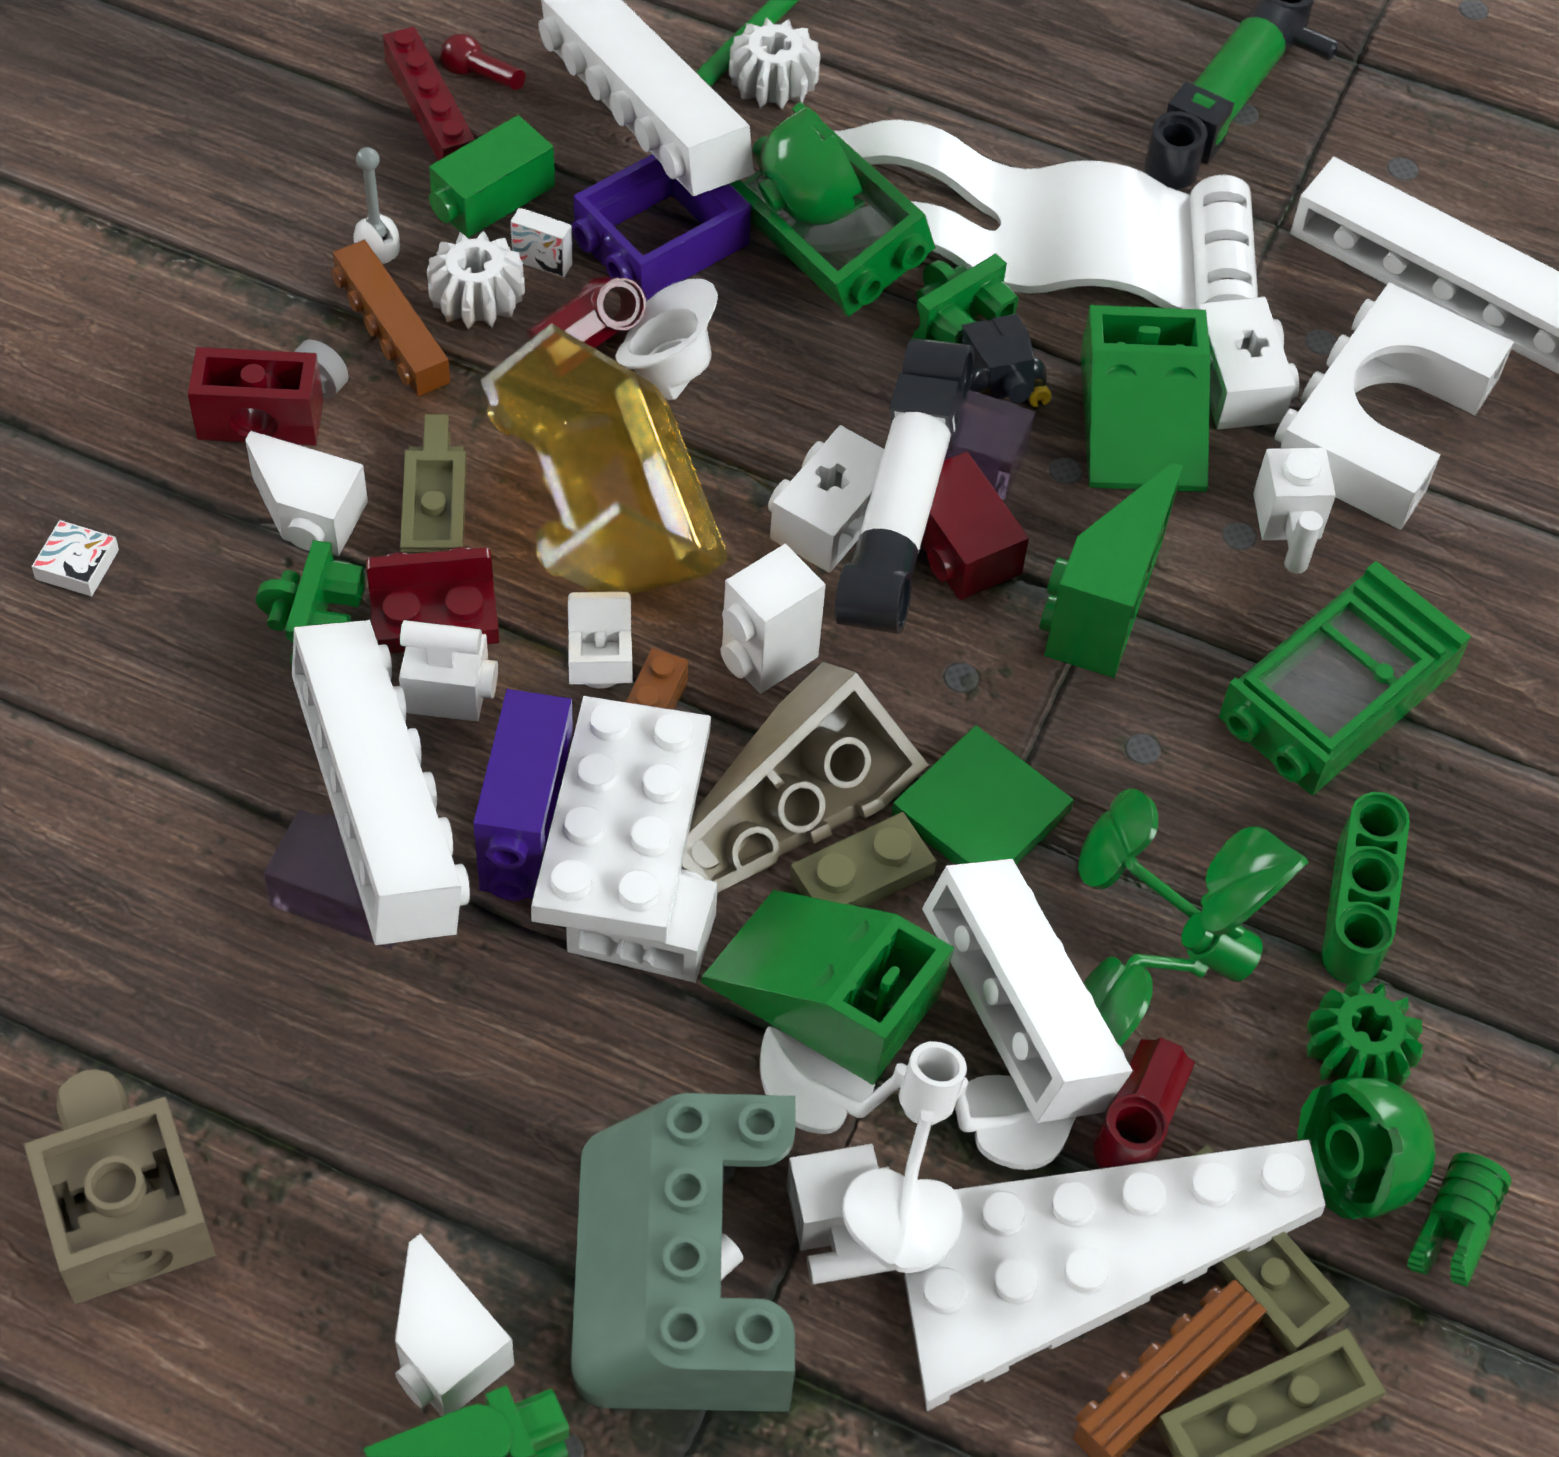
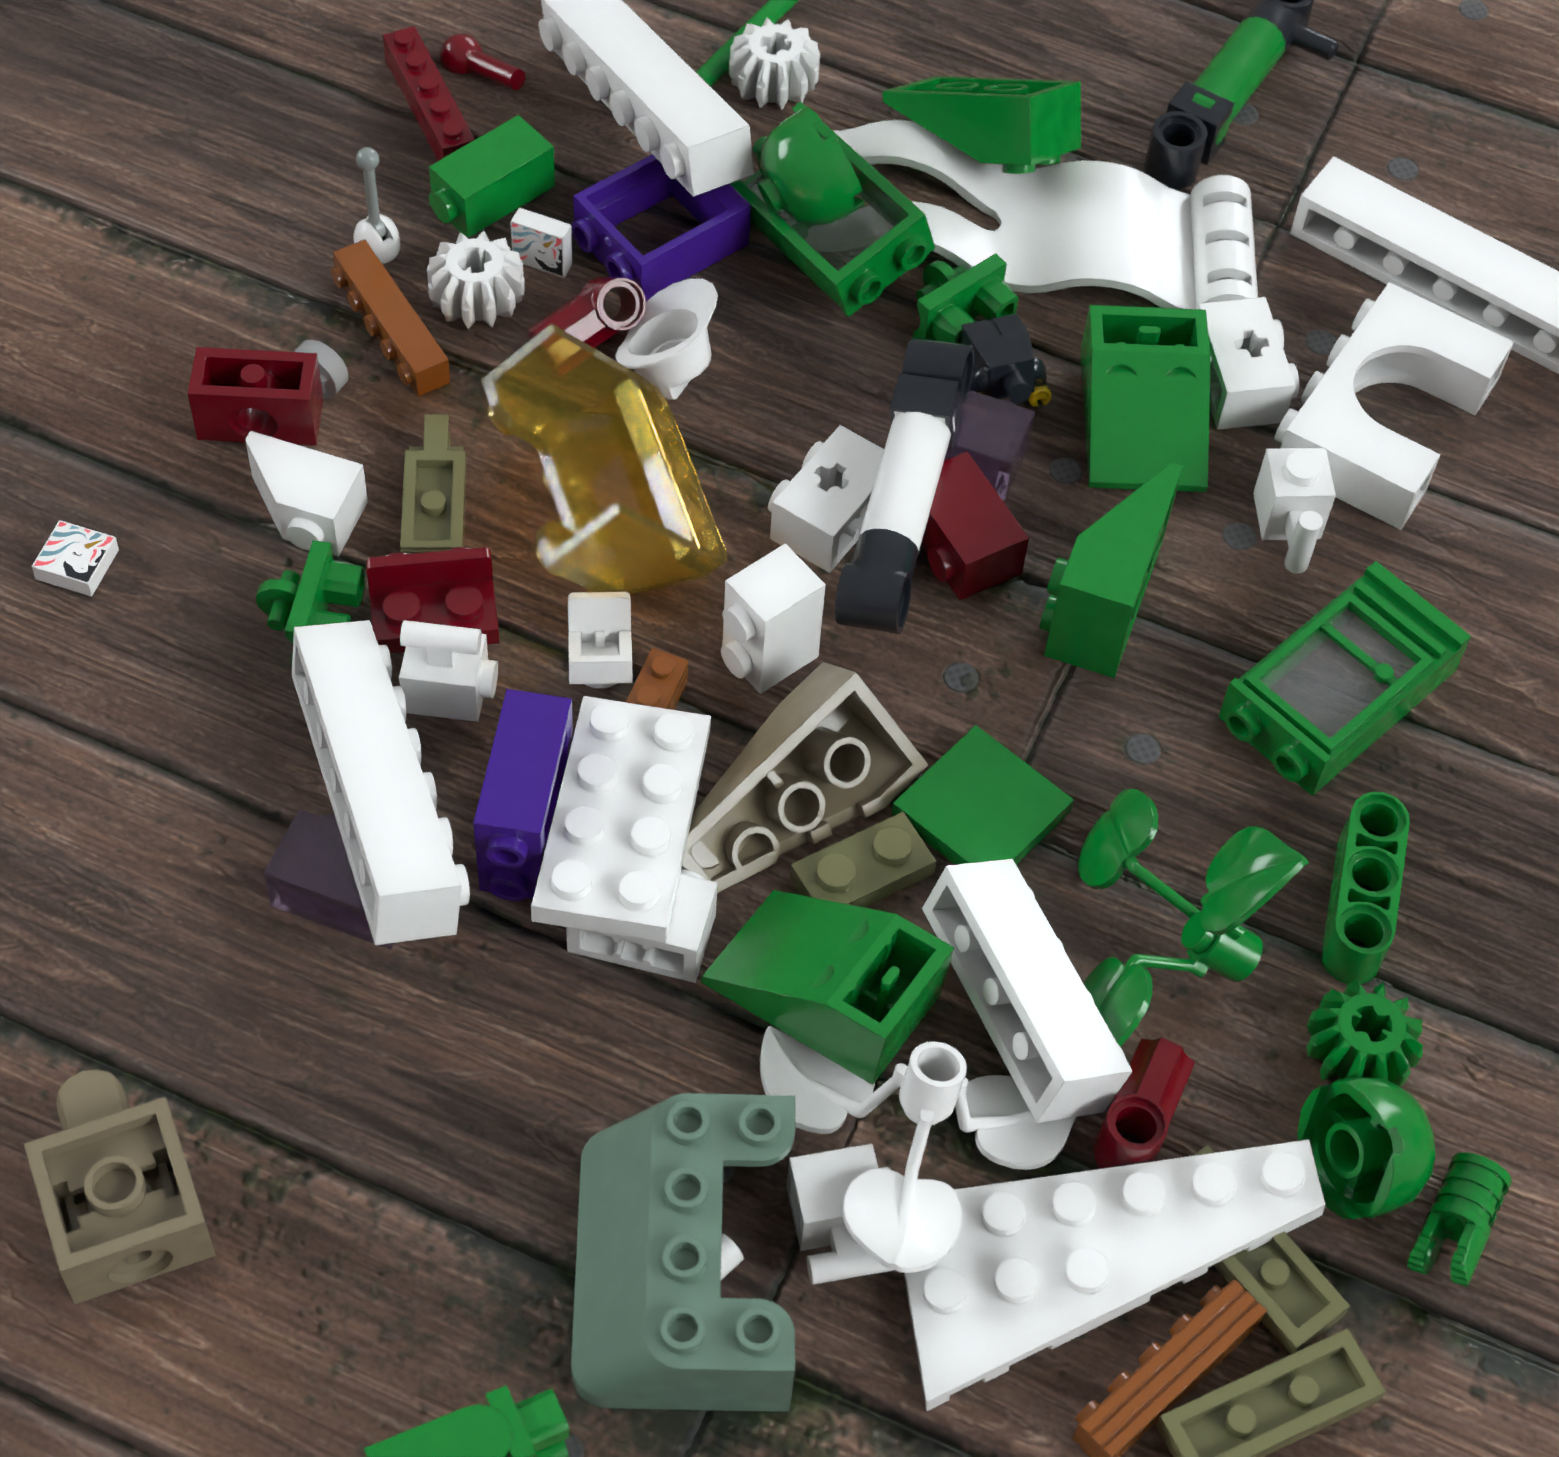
white slope [395,1234,514,1416] -> none
none -> green slope [882,76,1081,174]

